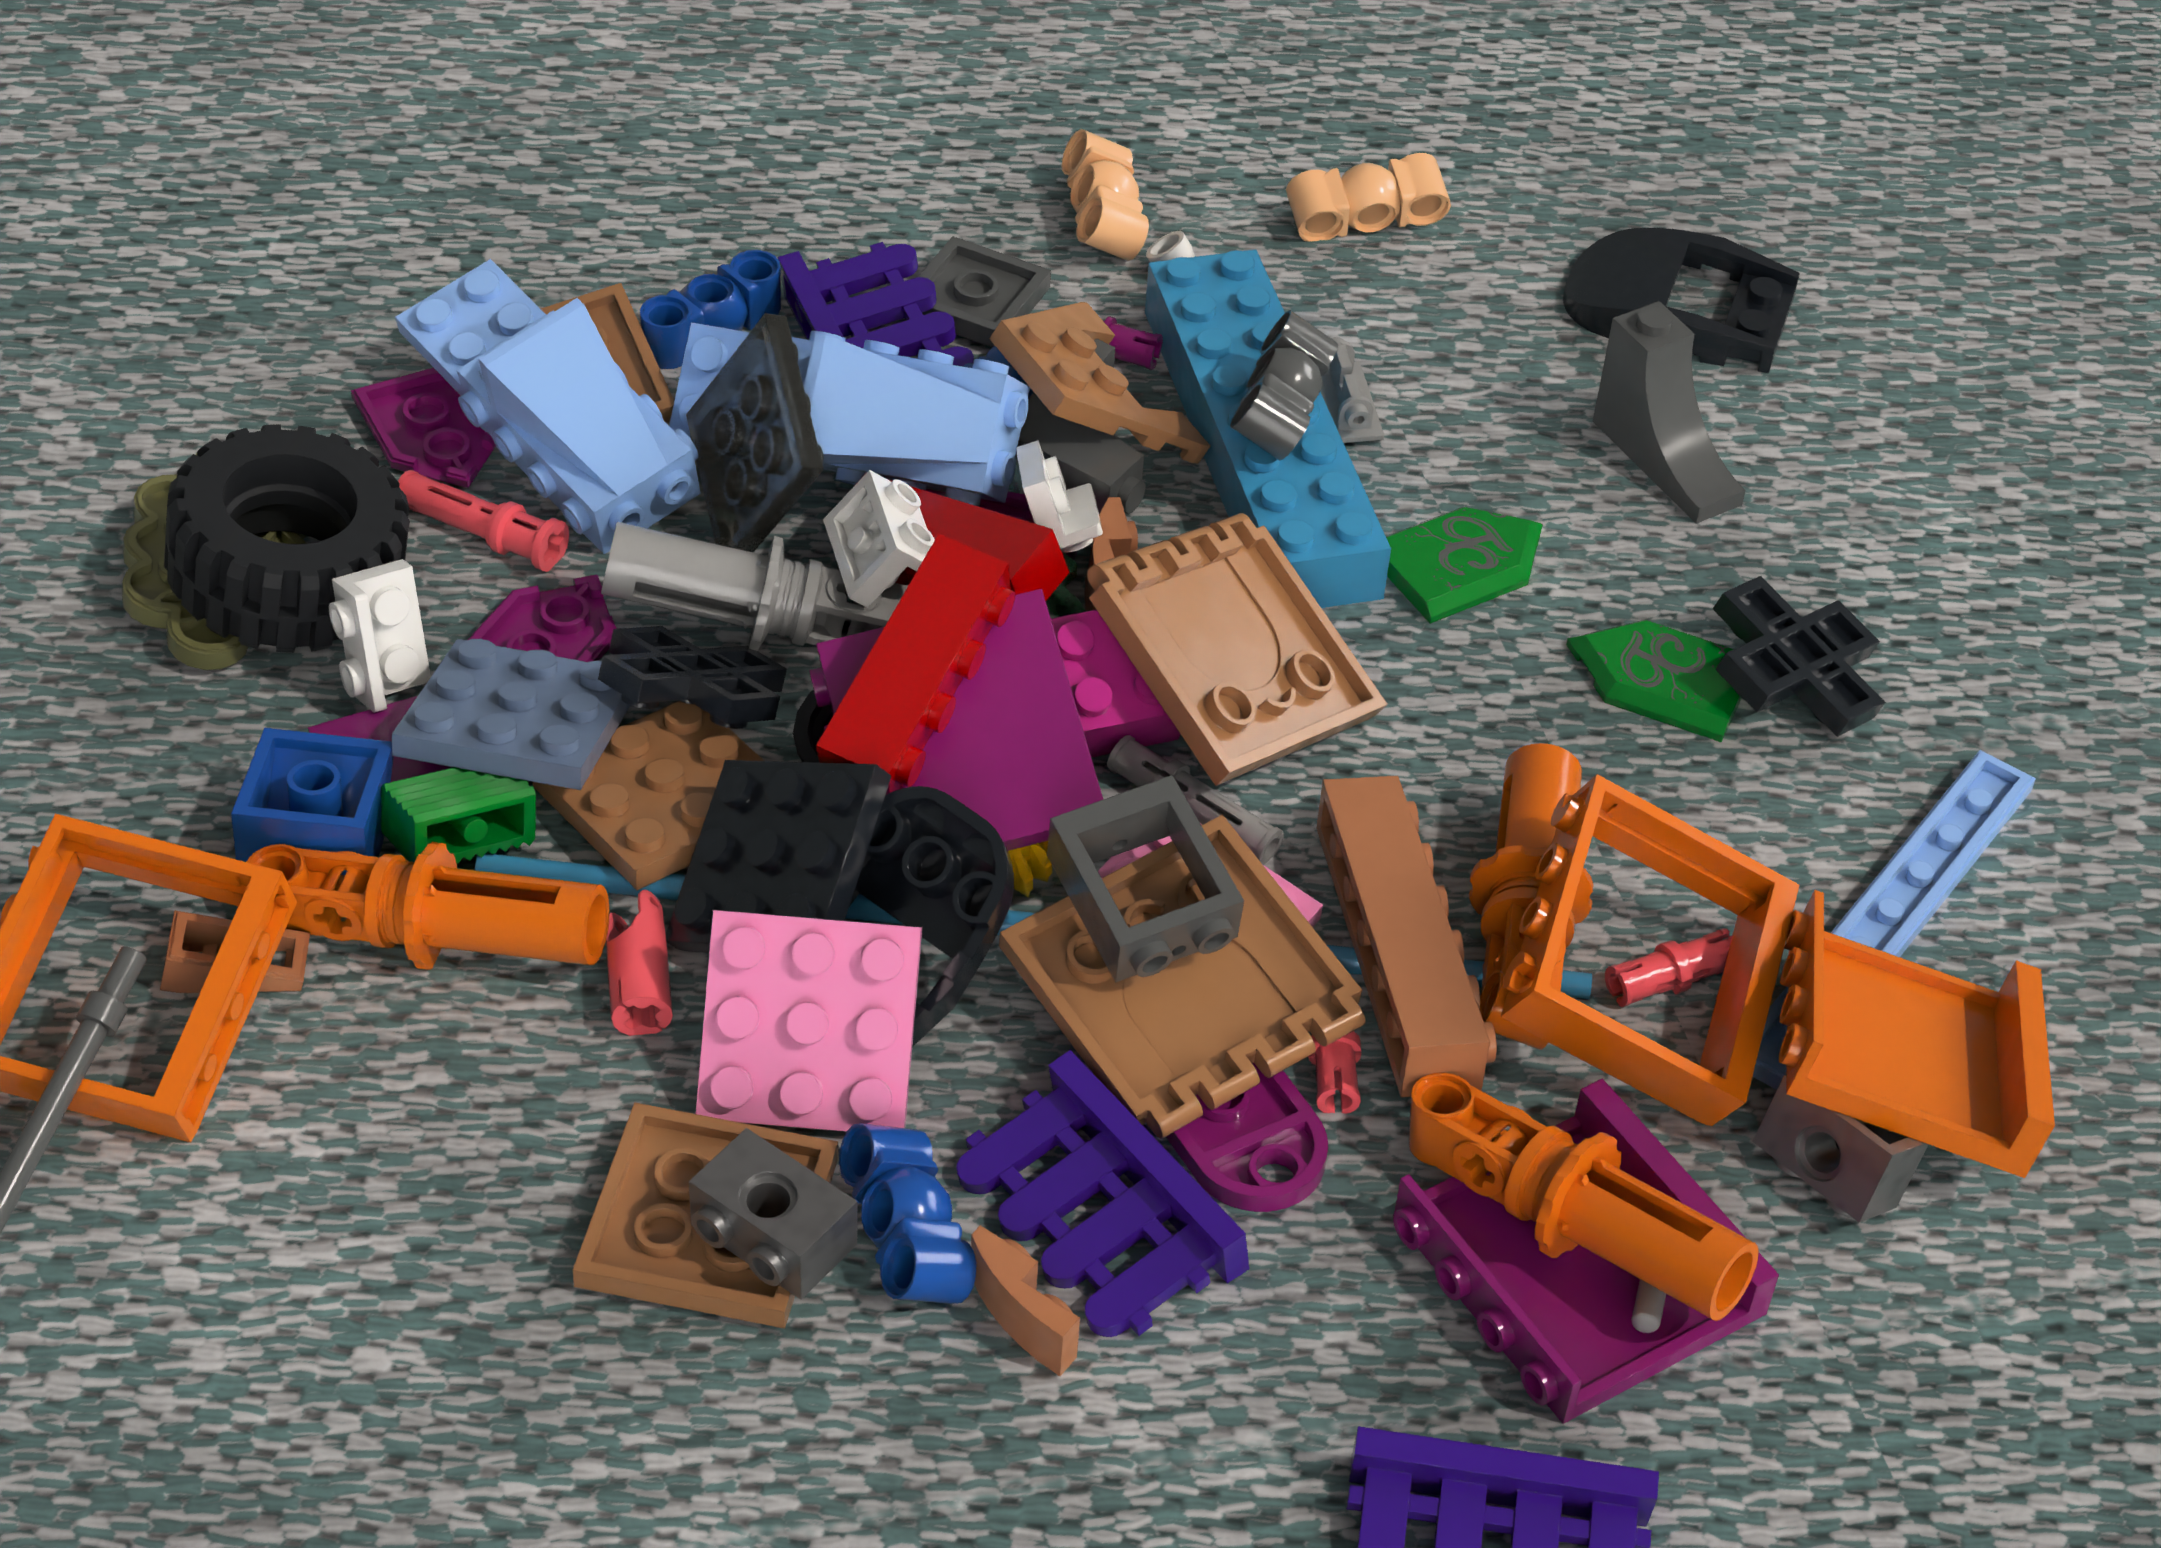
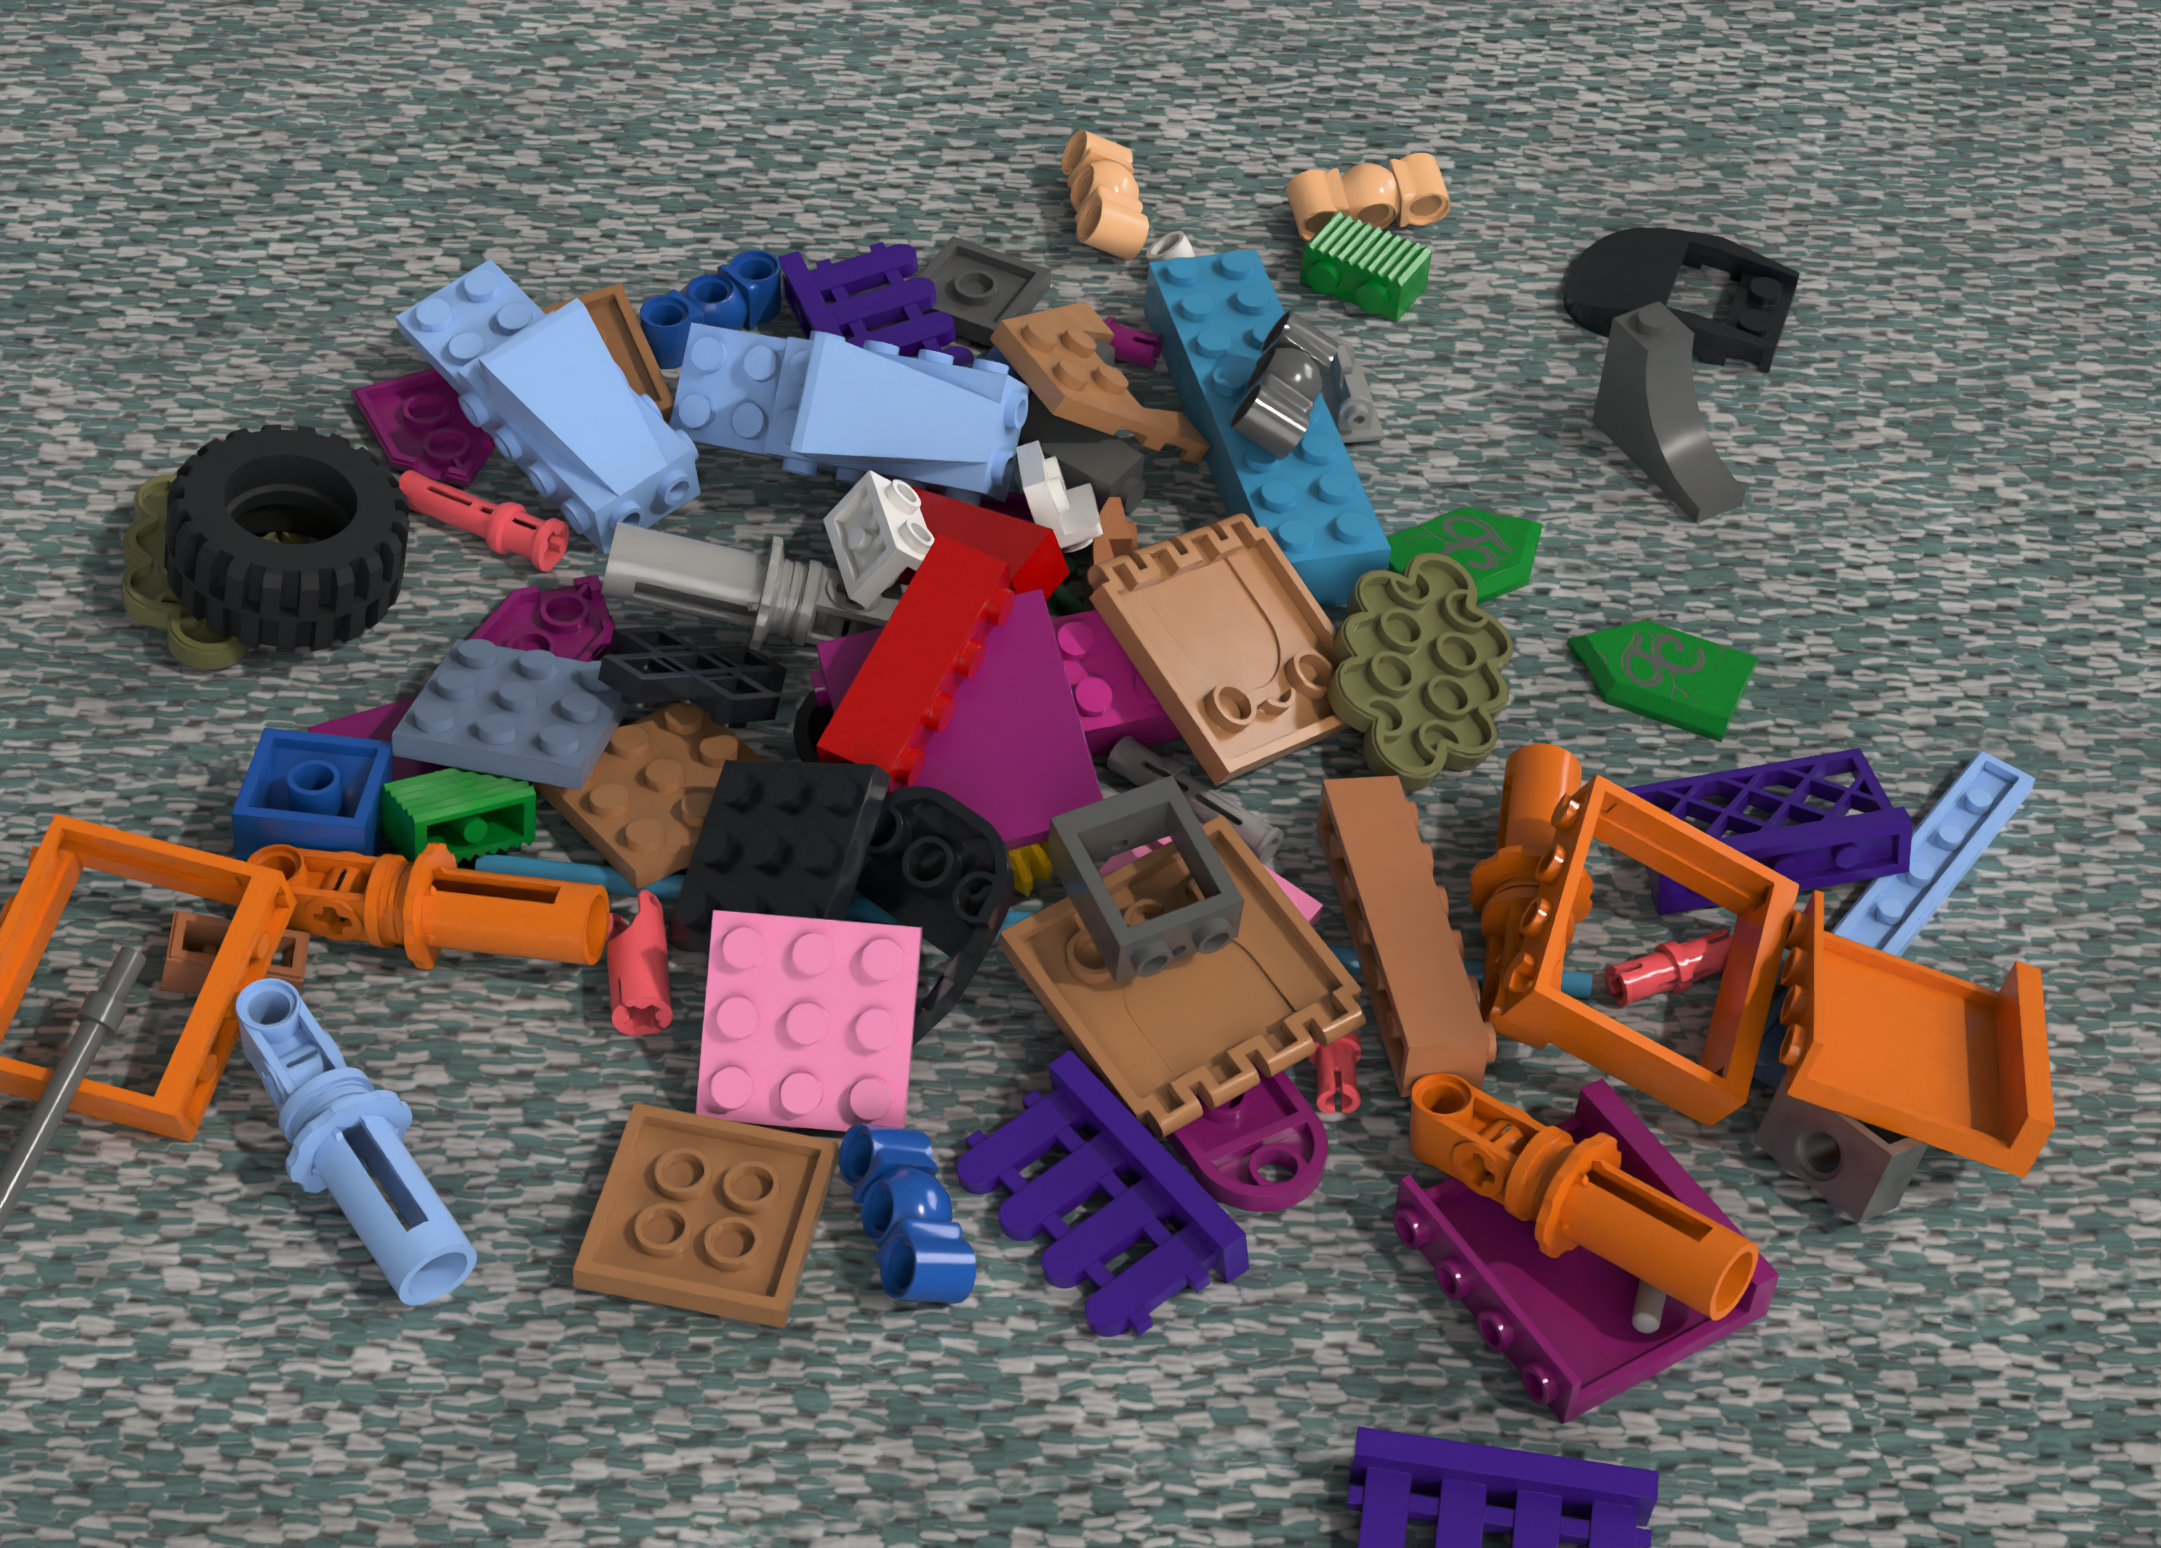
white bracket [329,559,431,713] -> none
clear smoke plate [686,313,824,553] -> none
flat silver brick [689,1128,857,1300] -> none
nougat slope [971,1225,1080,1376] -> none
black plate [1713,576,1886,737] -> none
none -> light blue piece [236,978,477,1306]
none -> green brick [1300,211,1432,322]
none -> olive plate [1327,552,1513,792]
none -> dark purple fence [1624,748,1913,916]

